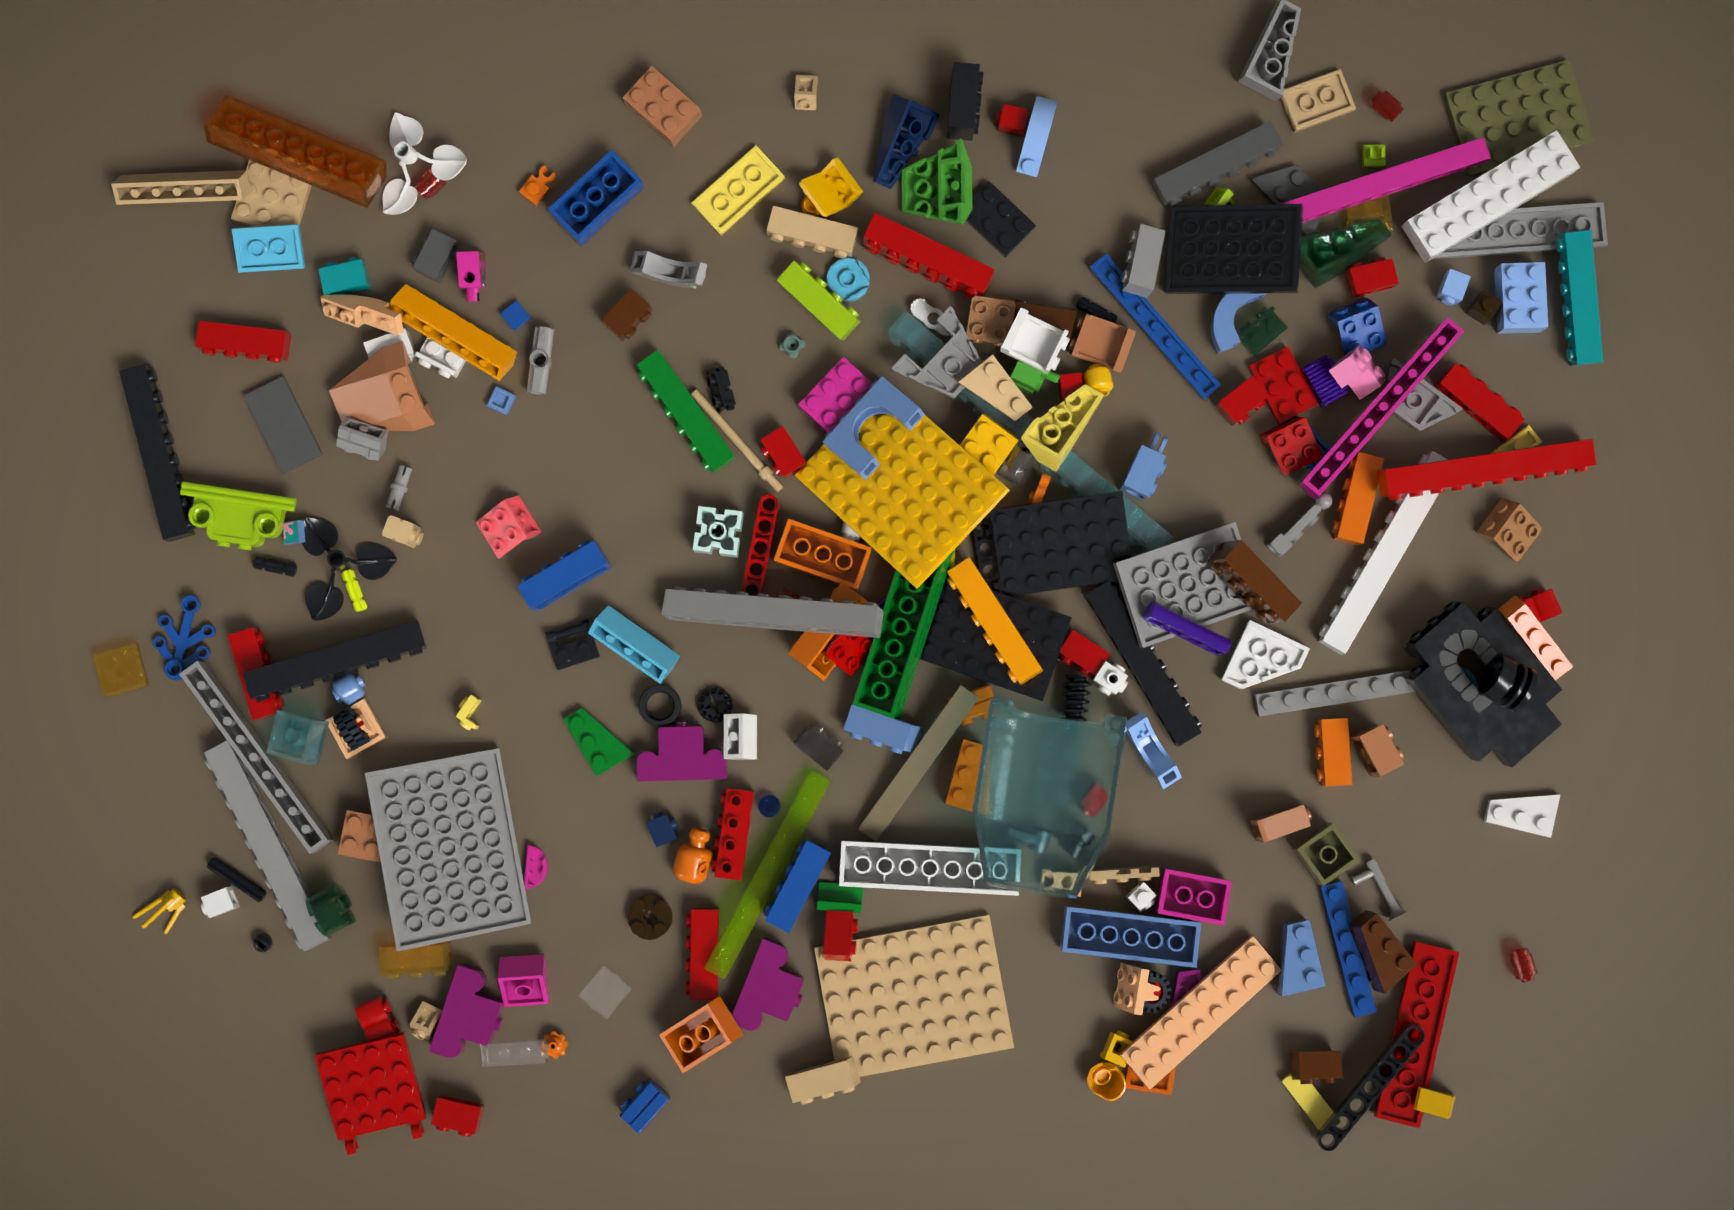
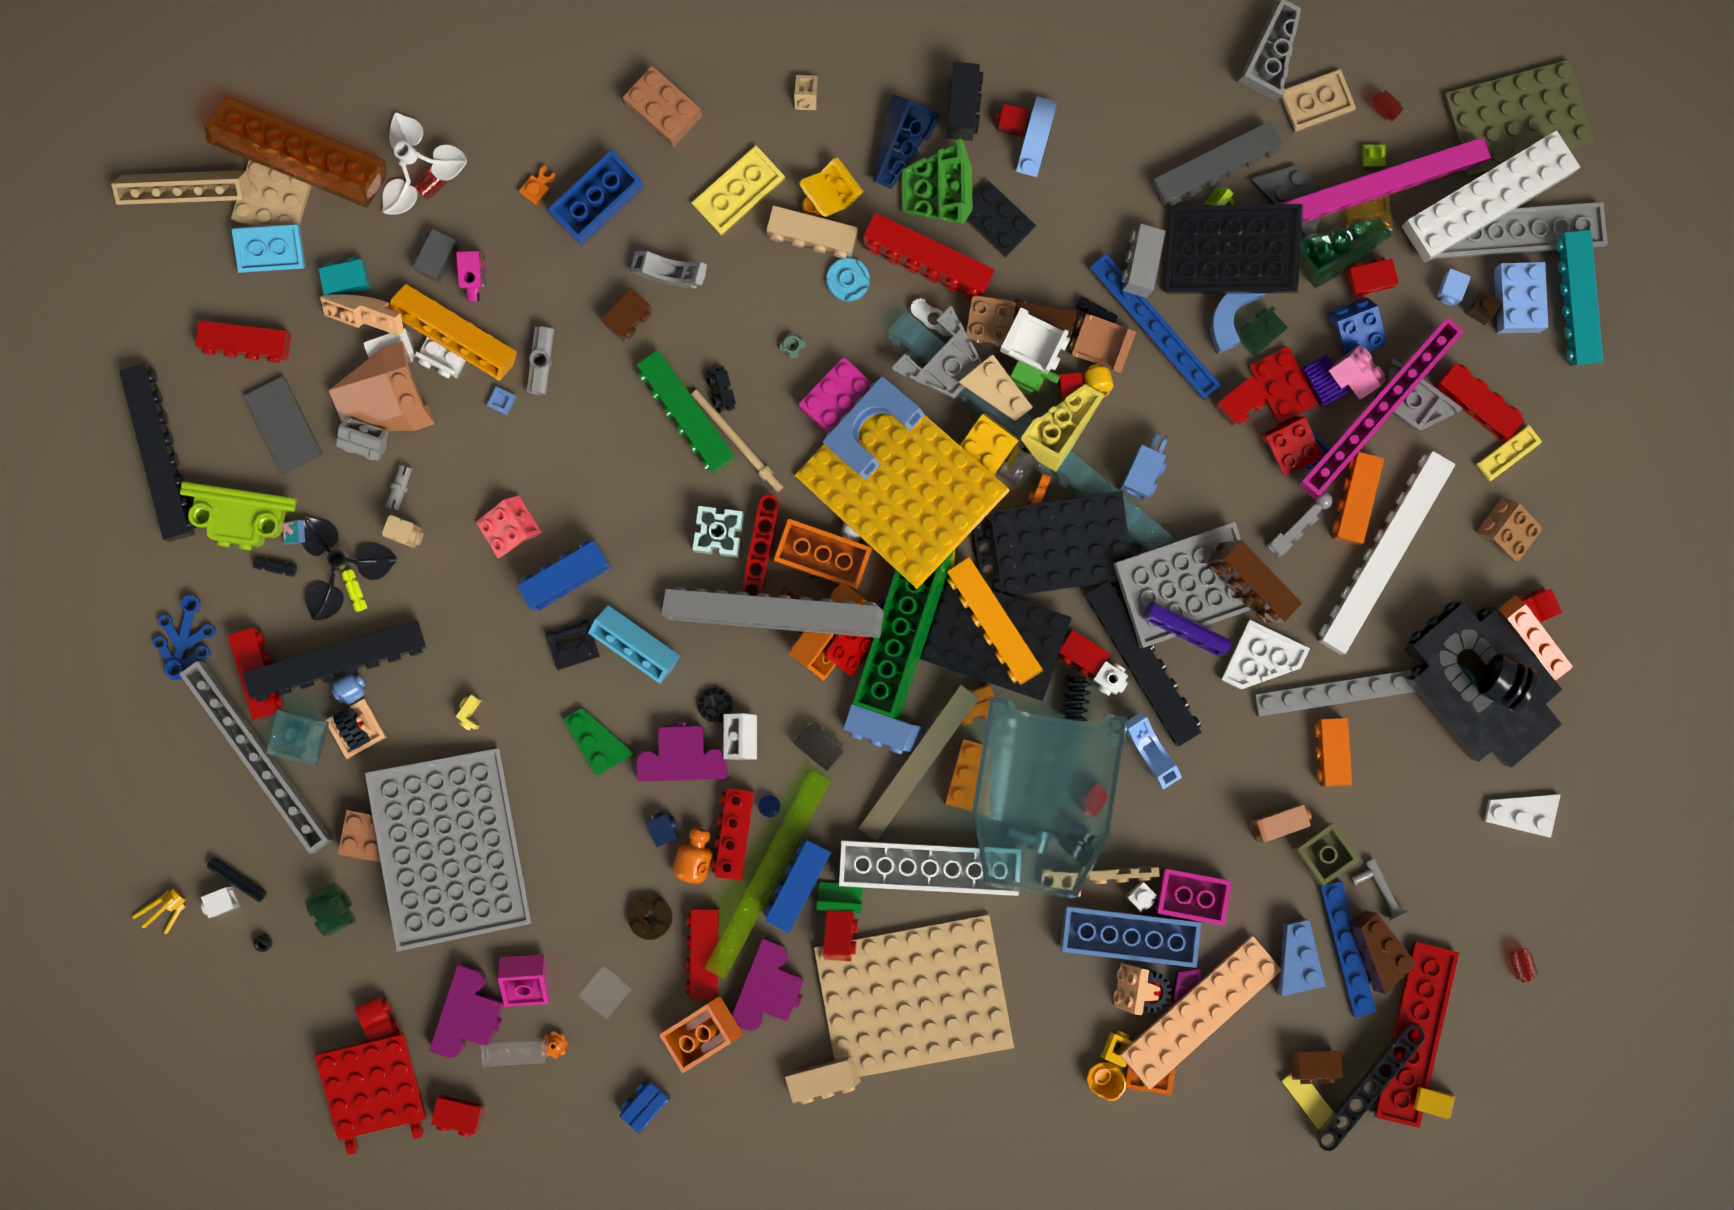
clear yellow plate [93,643,149,698] -> none
light grey brick [204,741,333,952] -> none
clear yellow brick [379,942,452,979] -> none
tan bracket [410,1001,442,1041] -> none
blue tile [500,300,532,332] -> none
dark pink tile [524,844,548,889] -> none
black tyre [638,685,682,727] -> none
red brick [760,426,807,479] -> none
lime brick [777,261,861,340] -> none
nougat brick [1350,724,1404,777] -> none
red brick [1377,439,1596,500] -> none

